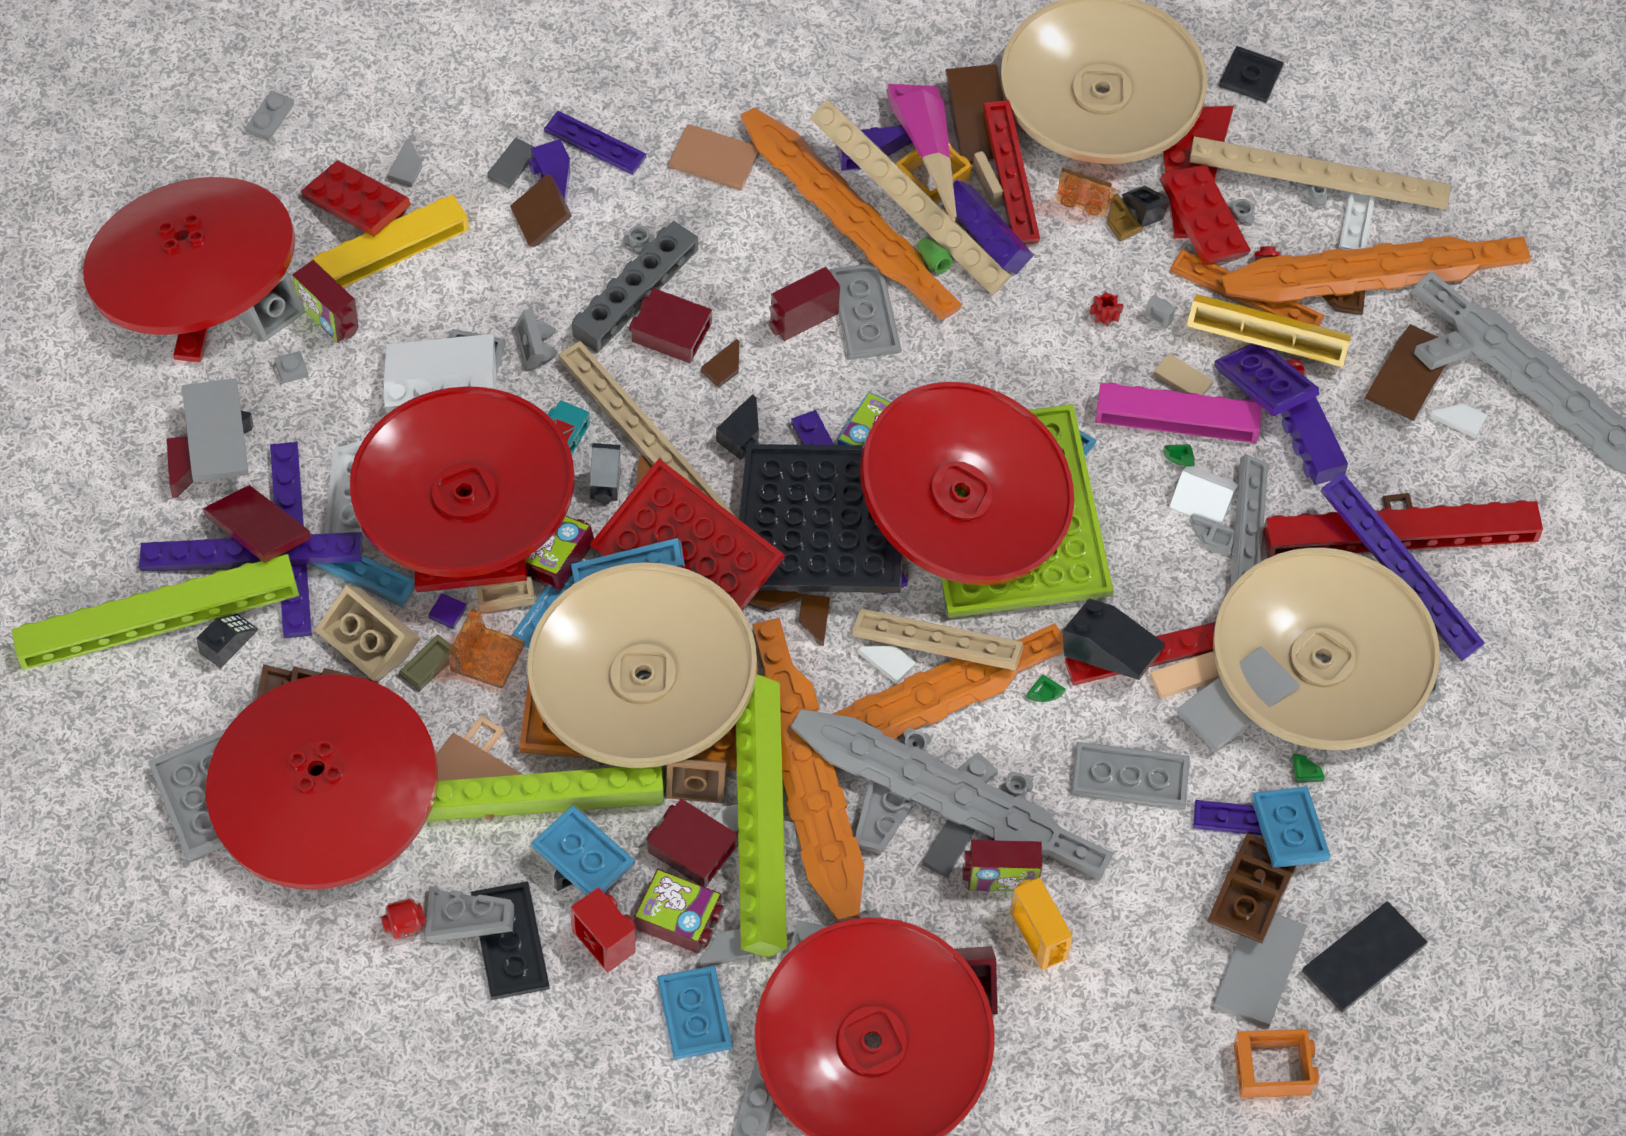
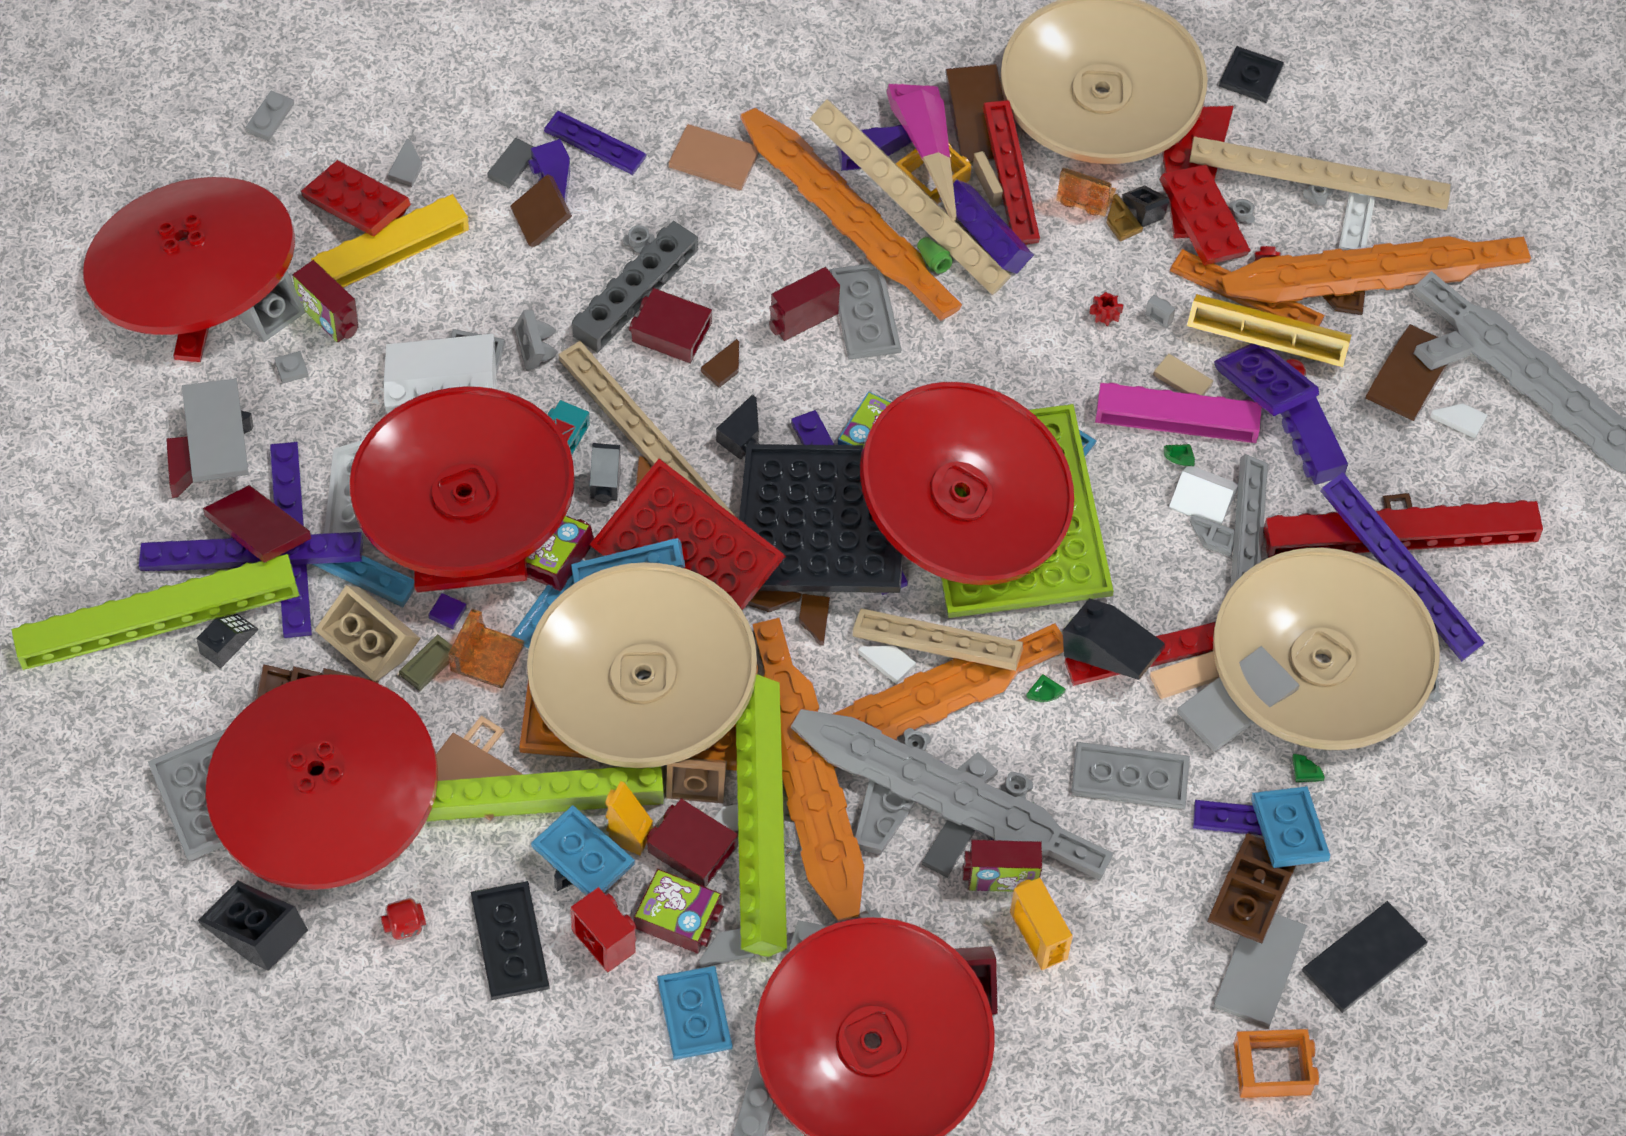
light grey wing [425,886,514,943] -> none
tan tile [477,576,536,613] -> none
none -> black slope [198,881,308,971]
none -> light orange slope [605,781,653,856]

